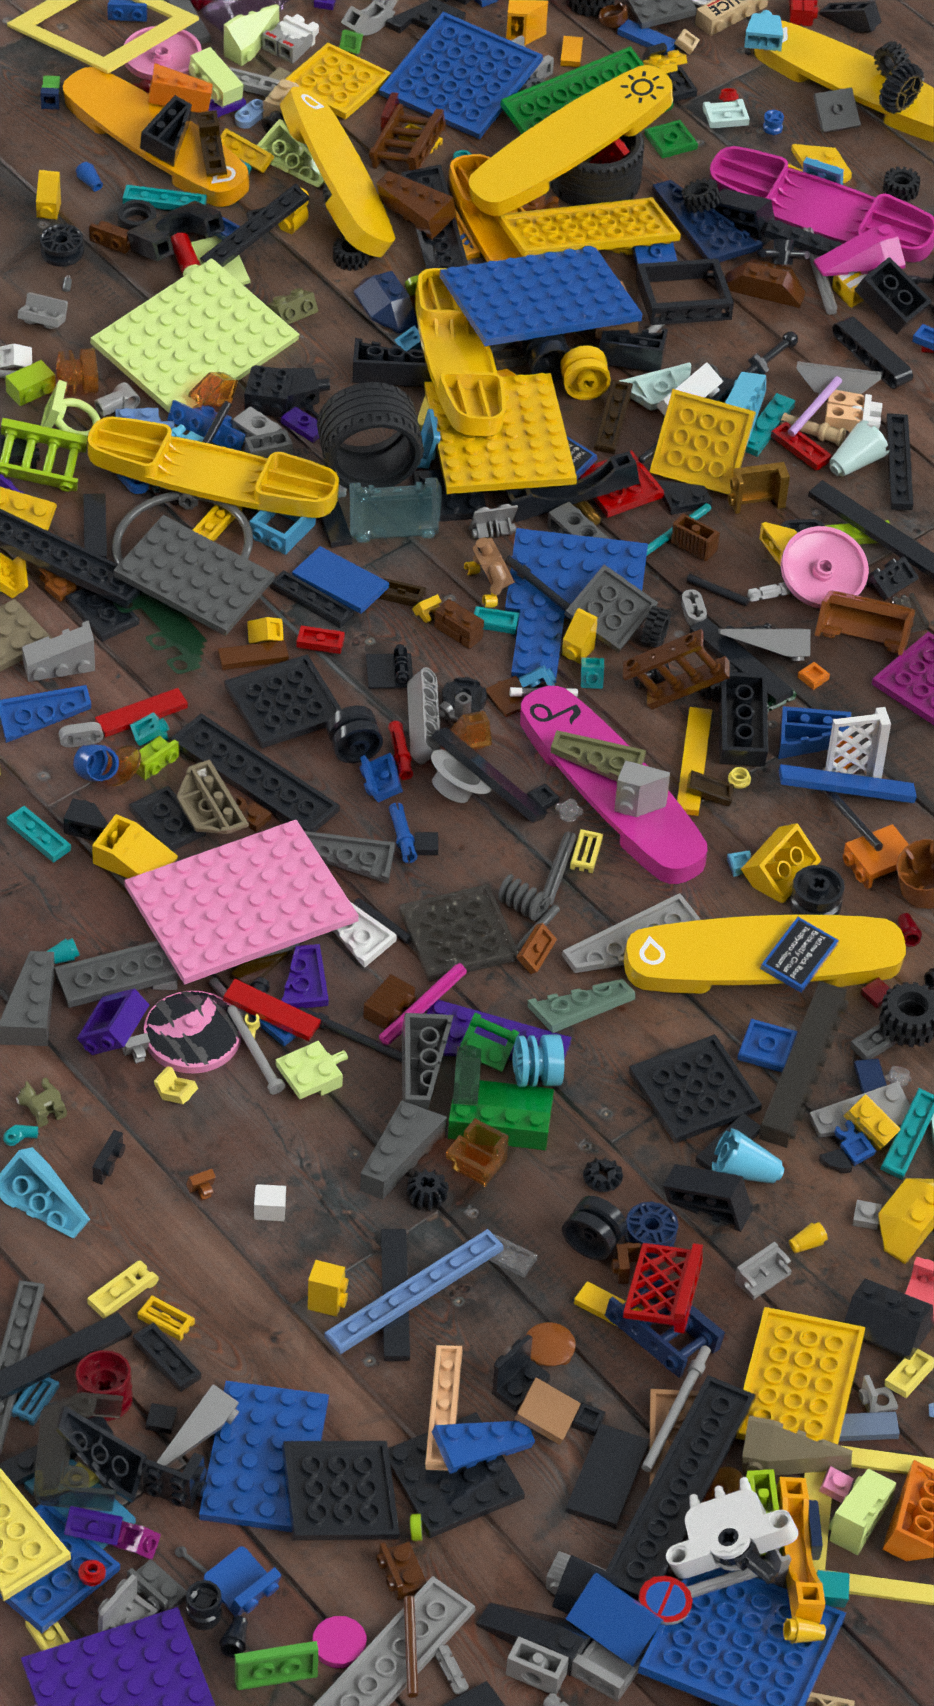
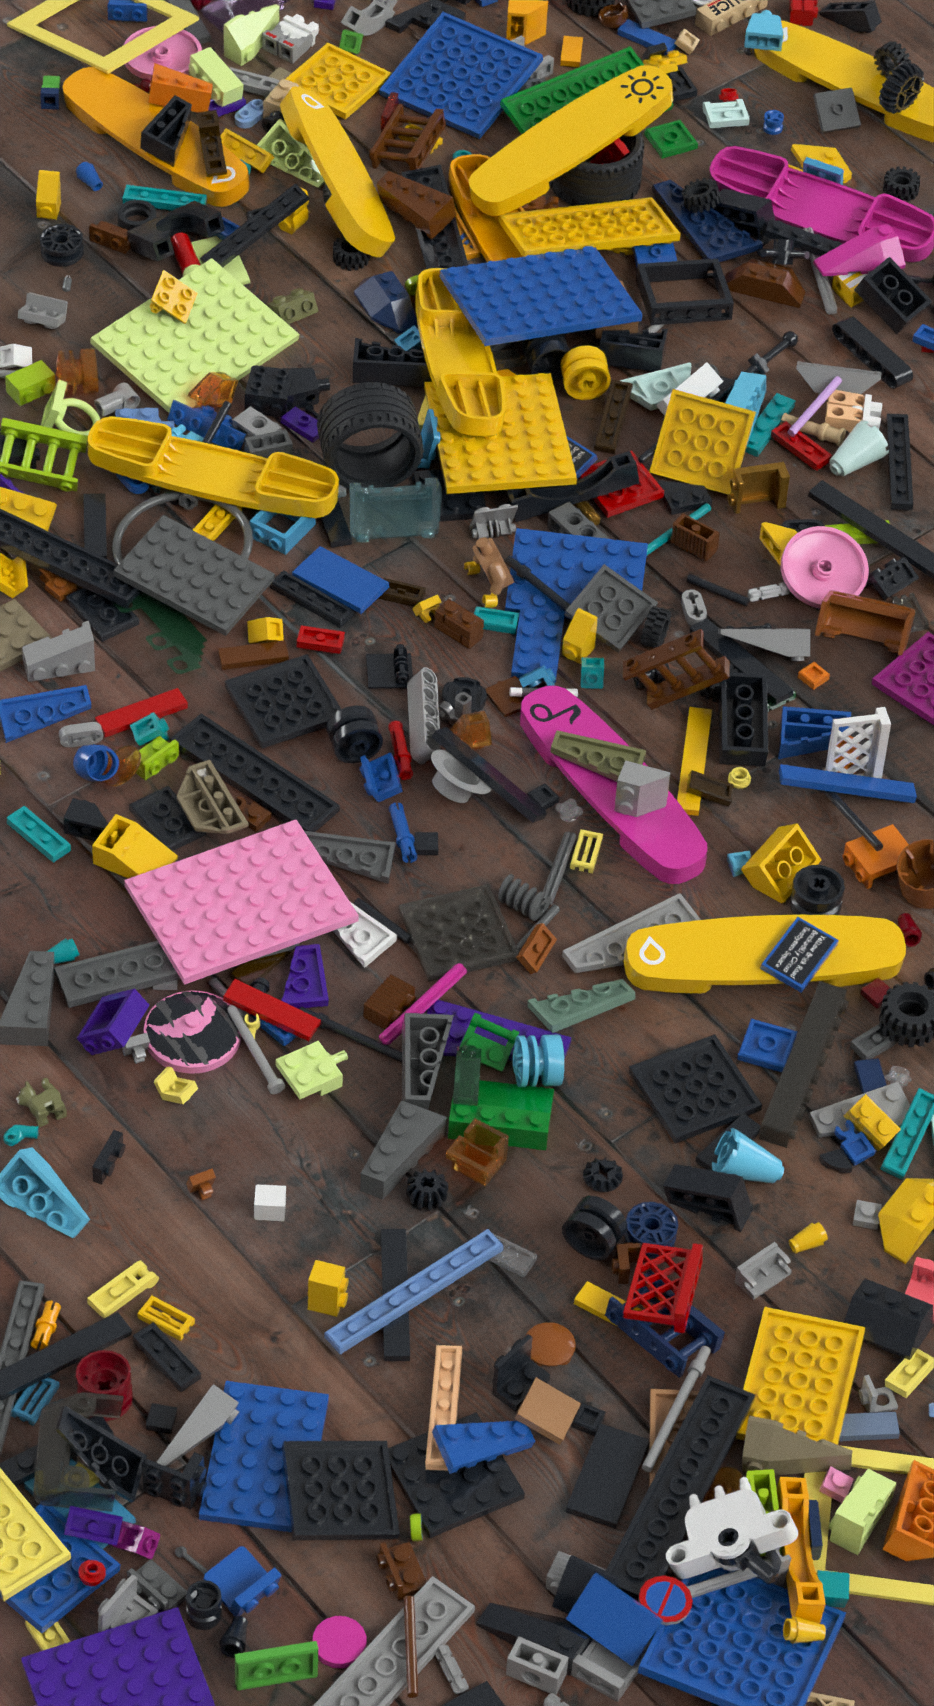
none -> light orange pin [31,1301,61,1351]
none -> yellow hinge [150,270,198,324]

